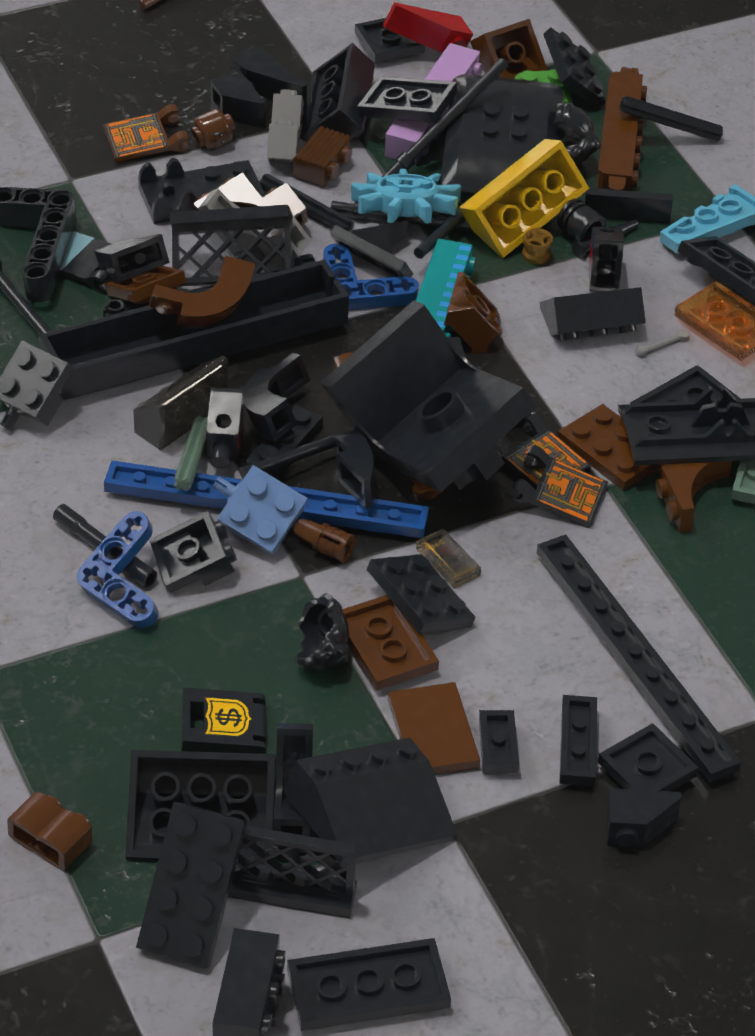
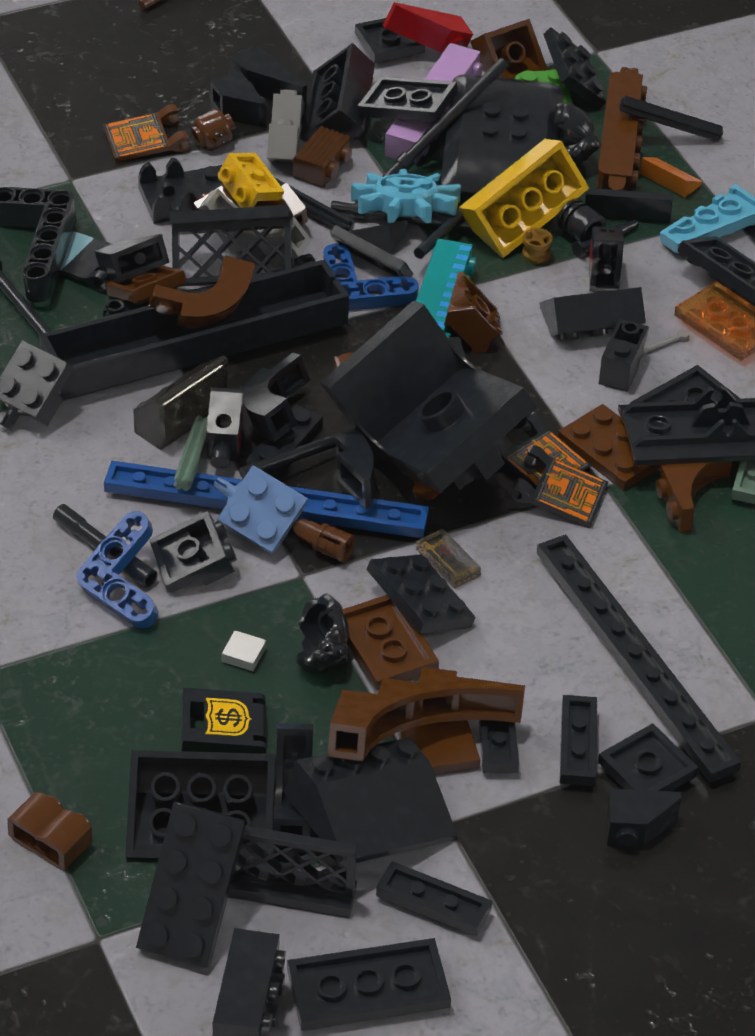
none -> yellow bracket [218,153,285,208]
none -> white tile [222,631,266,671]
none -> reddish brown arch [327,667,525,761]
none -> black plate [376,861,492,936]
none -> black slope [598,319,649,392]
none -> orange slope [639,157,702,198]

